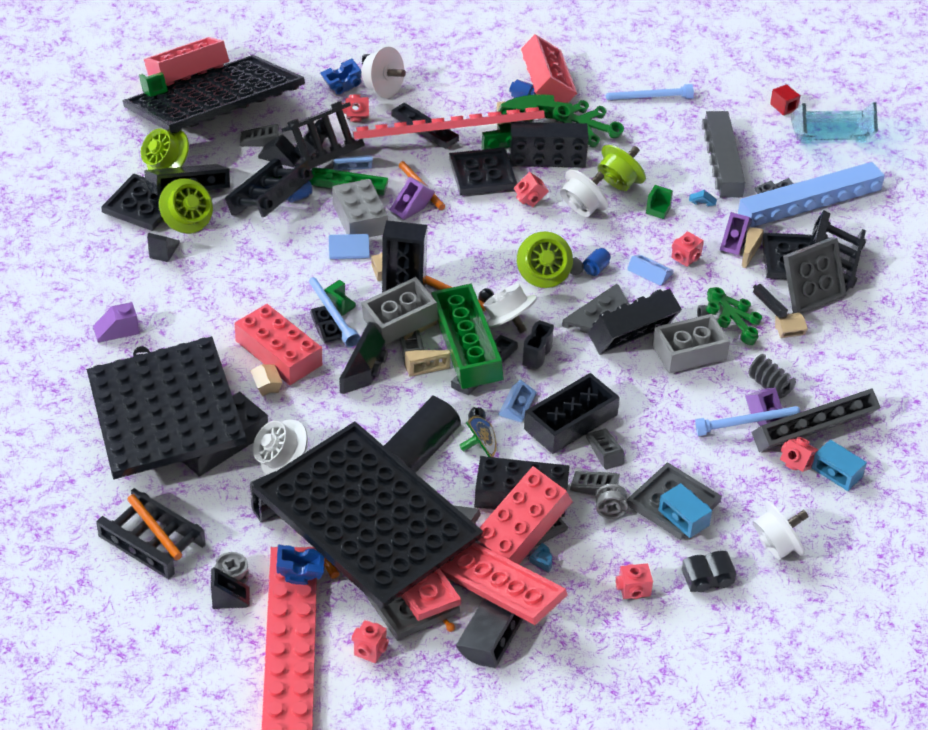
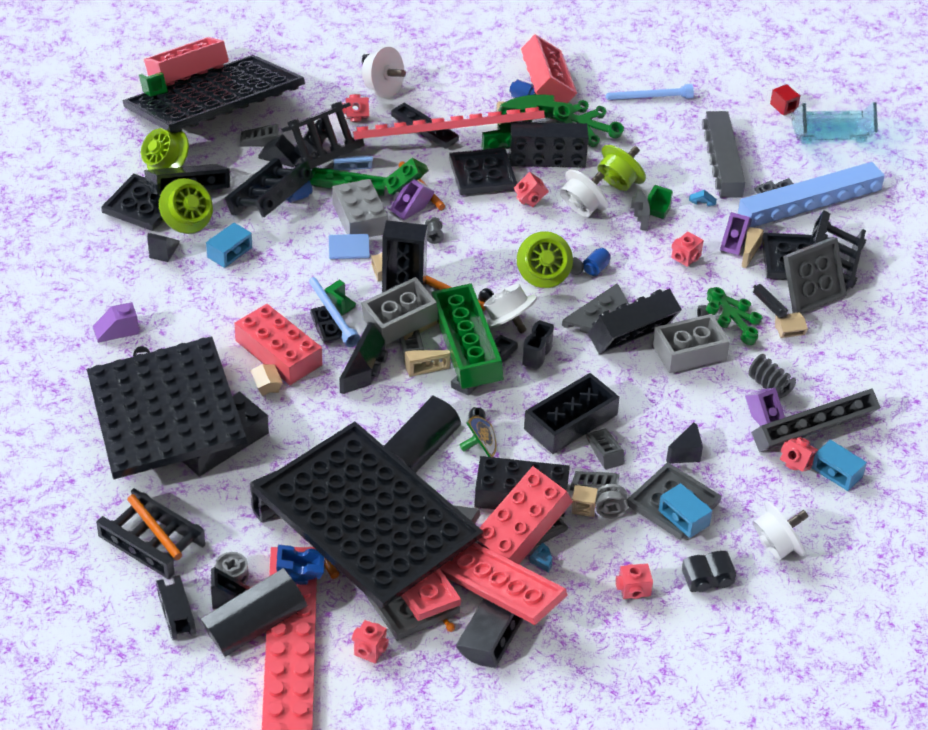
white piece [253,420,308,475] -> none
blue cylinder [320,58,361,94] -> none
light blue slope [498,380,537,422] -> none
light blue slope [627,254,674,285] -> none
light blue piece [695,406,801,436] -> none
none -> black piece [156,575,196,640]
none -> black brick [201,568,308,657]
none -> dark azure brick [206,223,252,268]
none -> green bracket [384,158,429,195]
none -> dark grey bush [425,217,444,244]
none -> tan slope [572,485,597,517]
none -> dark grey slope [631,189,650,231]
none -> black slope [666,422,703,463]

